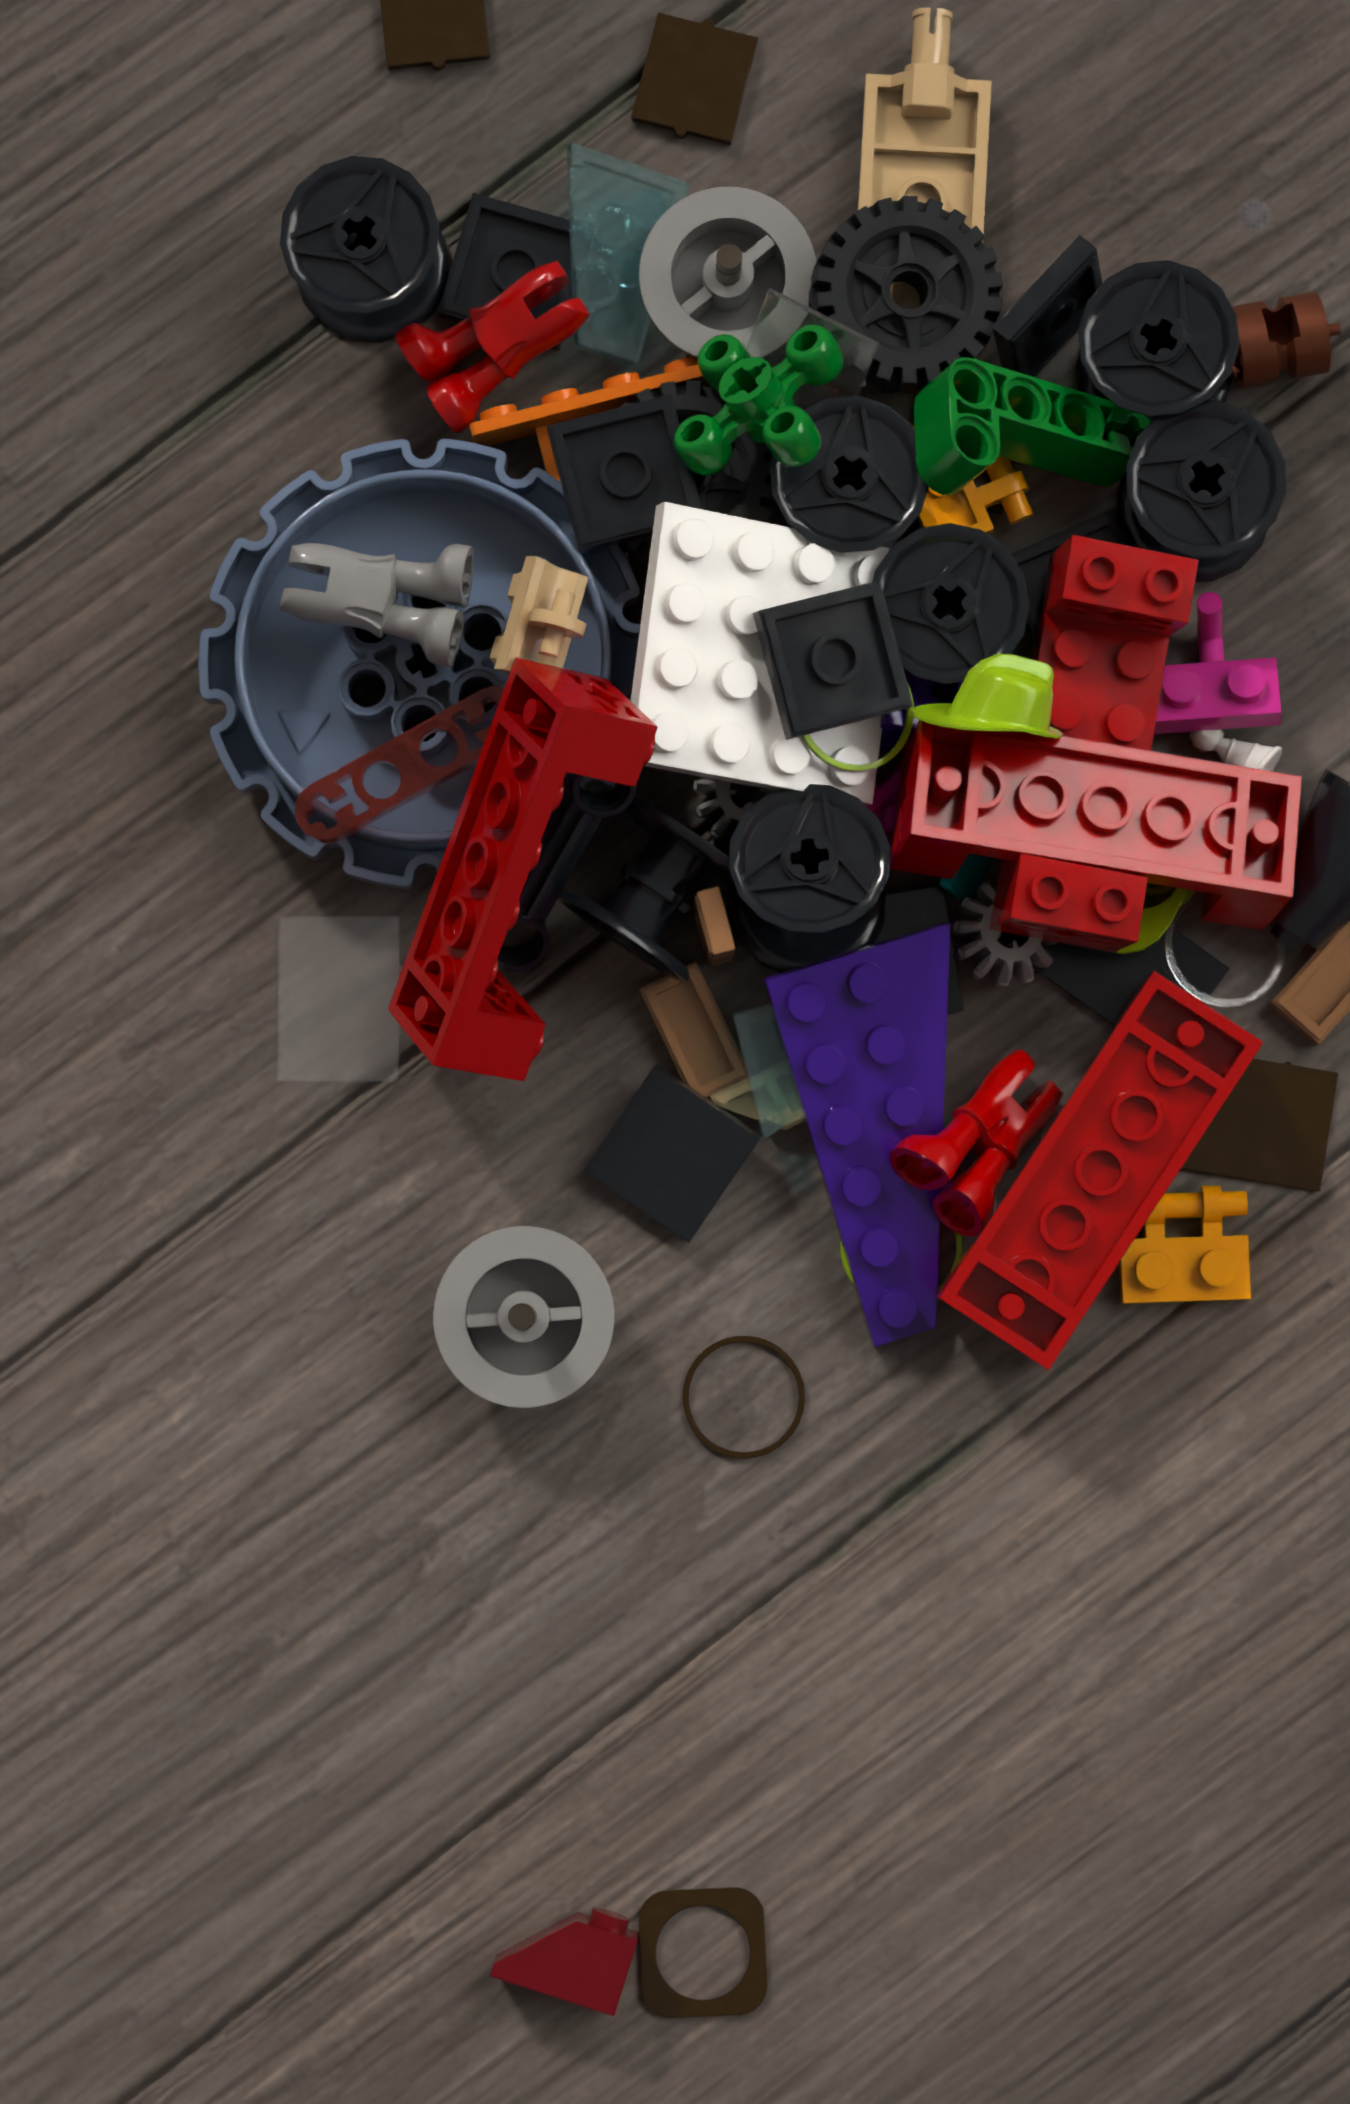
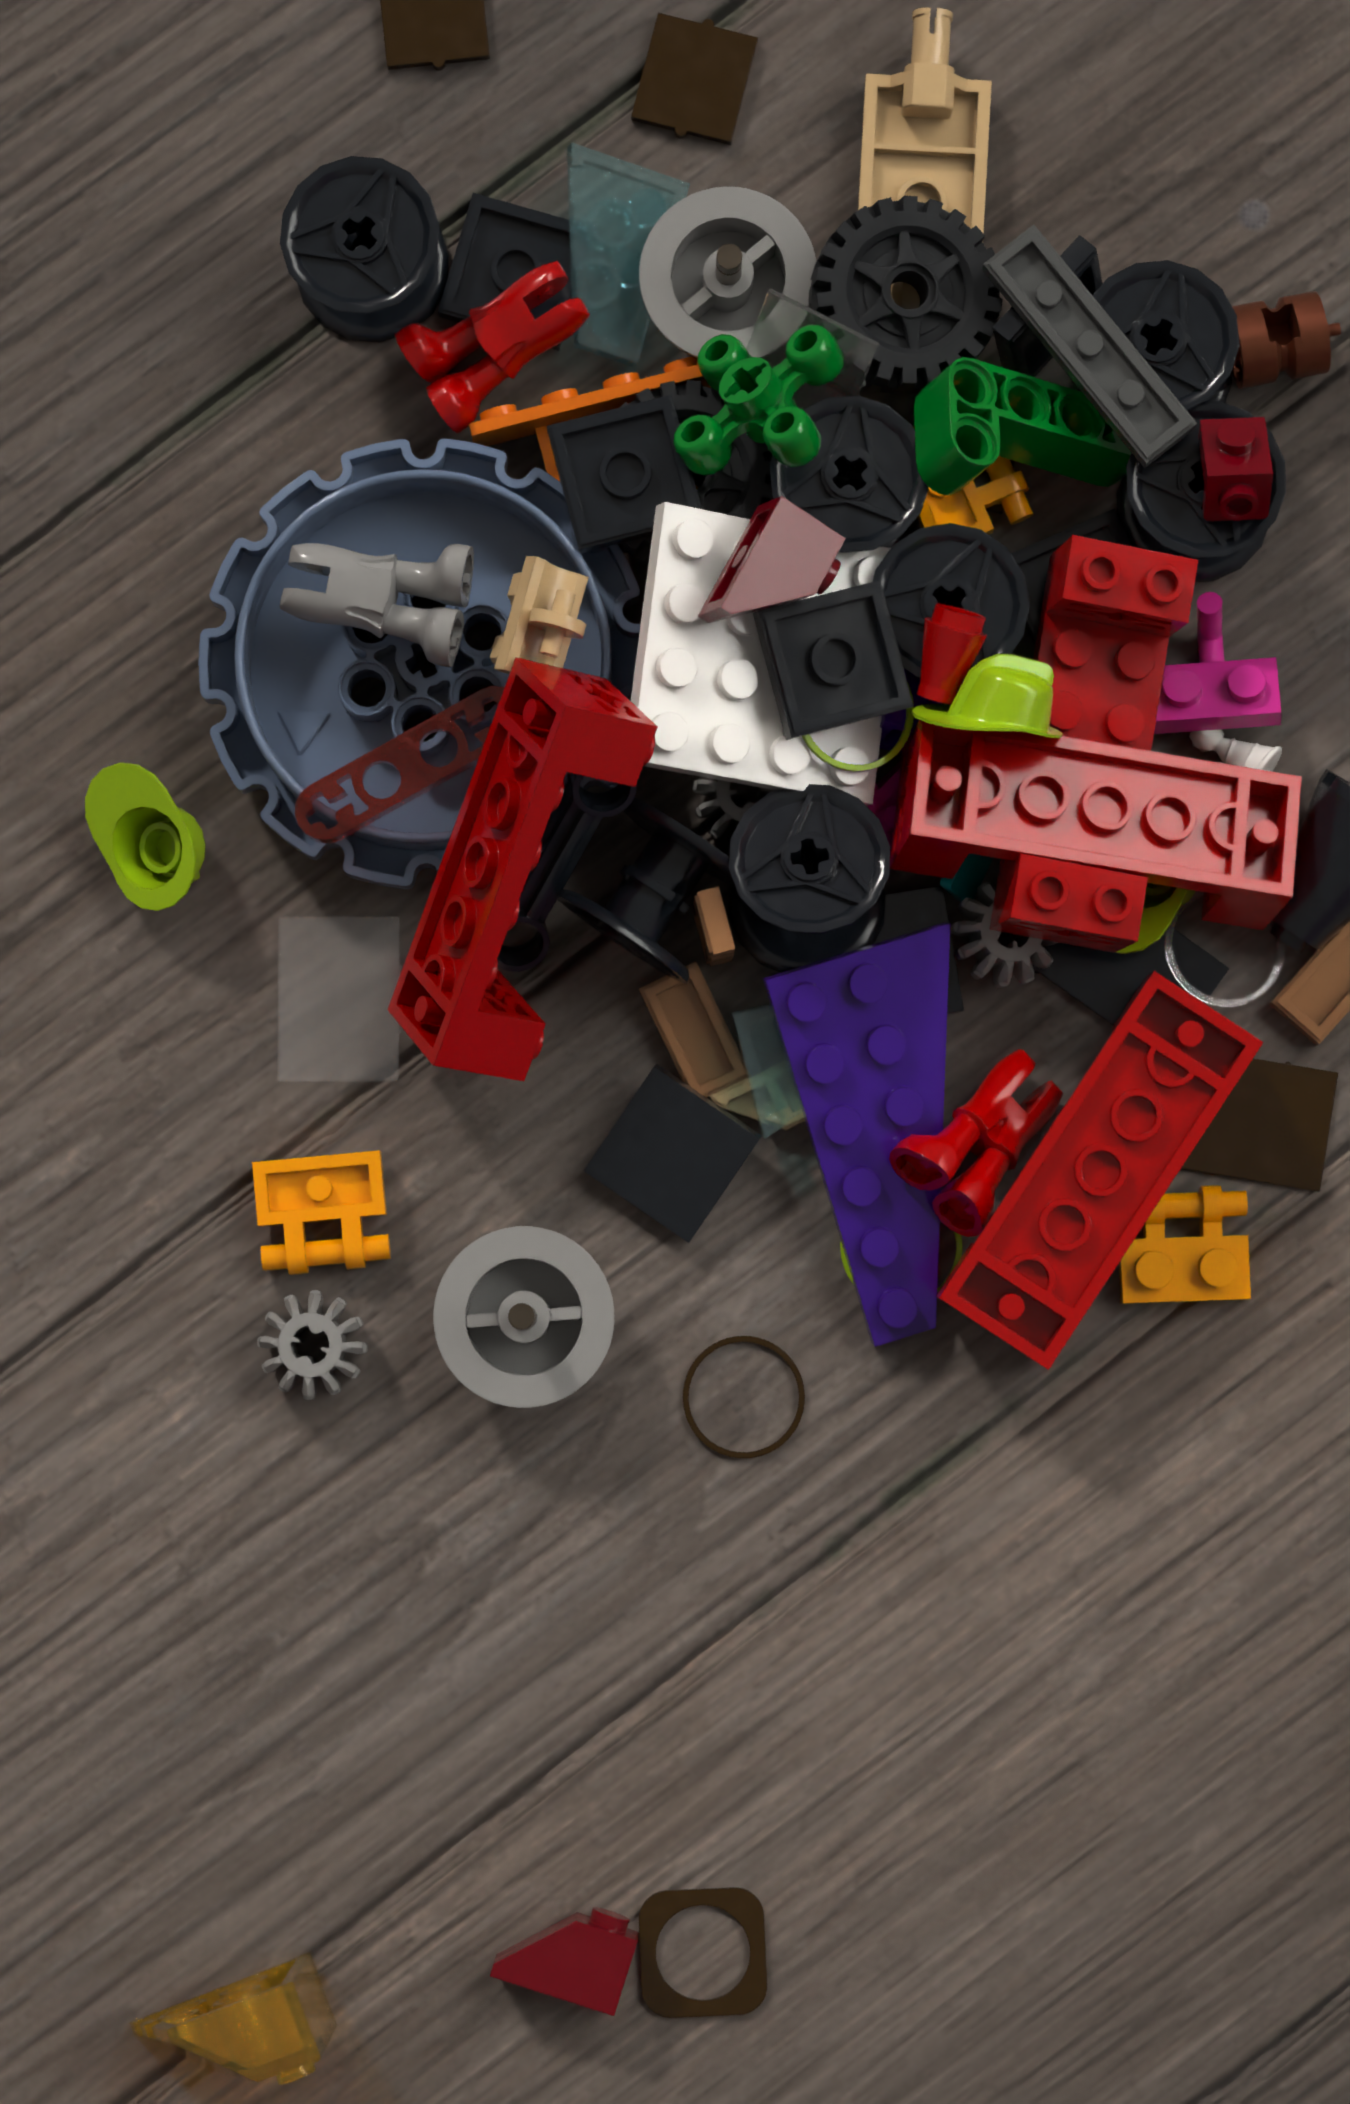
none -> lime piece [85,762,206,911]
none -> clear yellow wedge [129,1952,337,2085]
none -> light orange plate [252,1150,391,1275]
none -> light grey gear [257,1290,368,1400]
none -> slope [698,496,846,623]
none -> red cone [917,603,988,705]
none -> dark grey tile [982,224,1197,469]
none -> dark red bracket [1198,417,1273,521]

